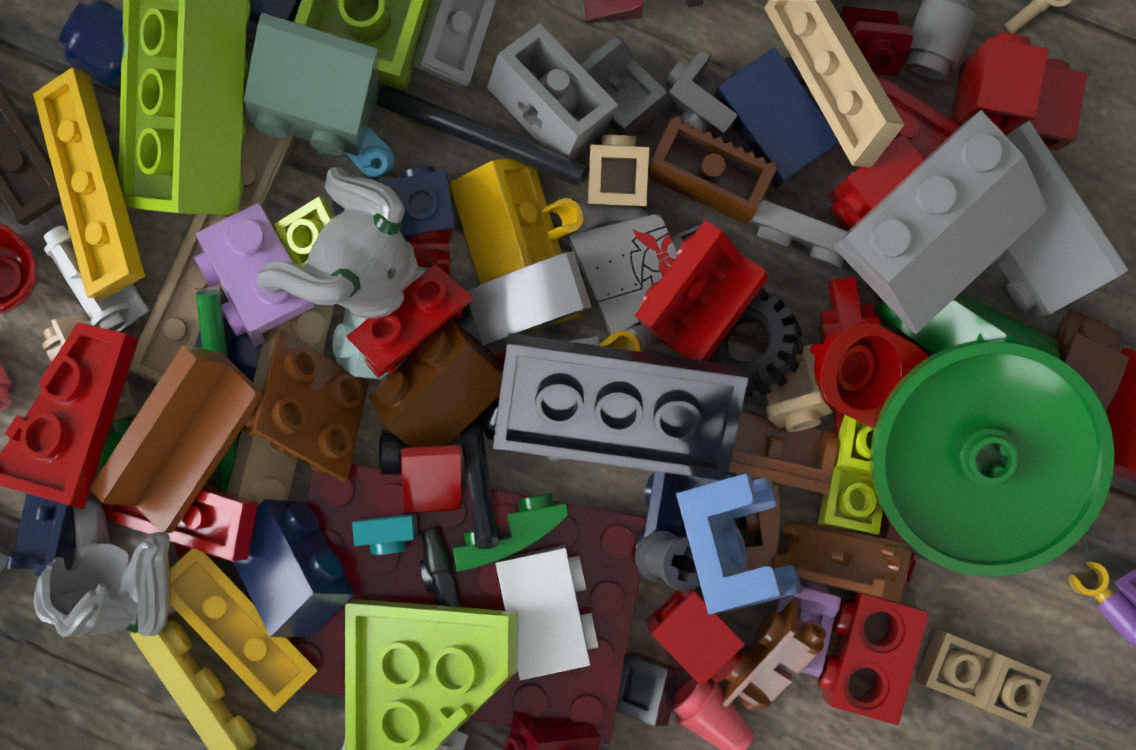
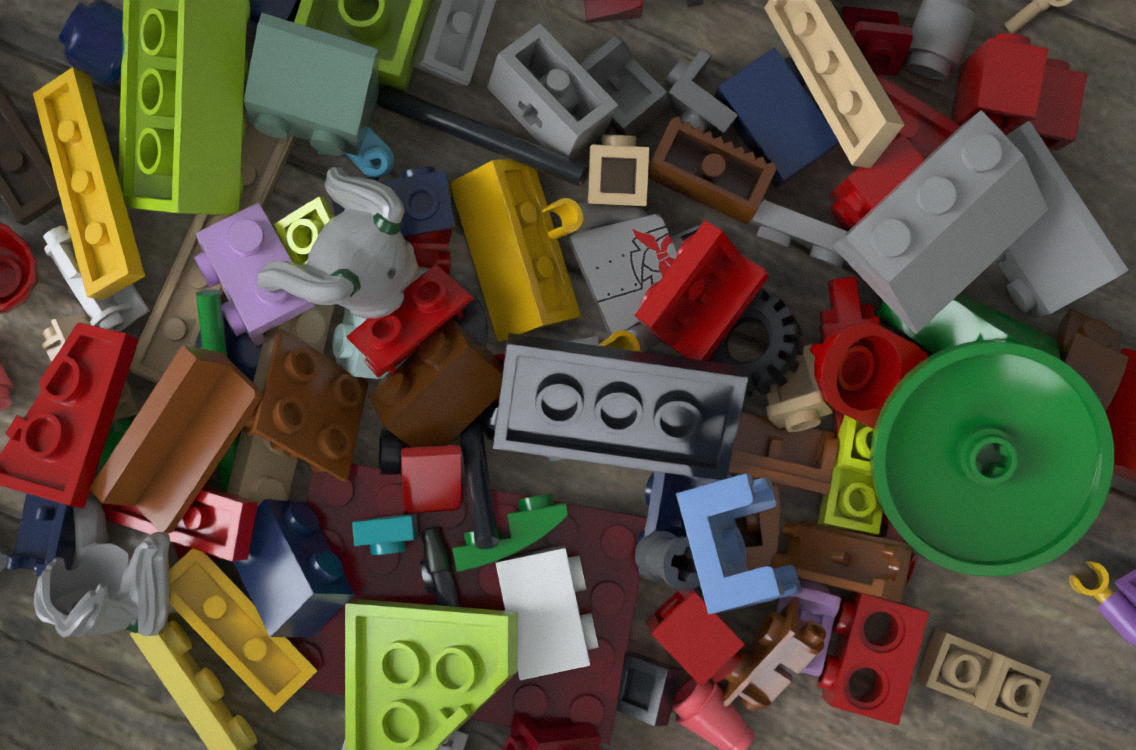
light grey slope [467,251,591,346] -> none

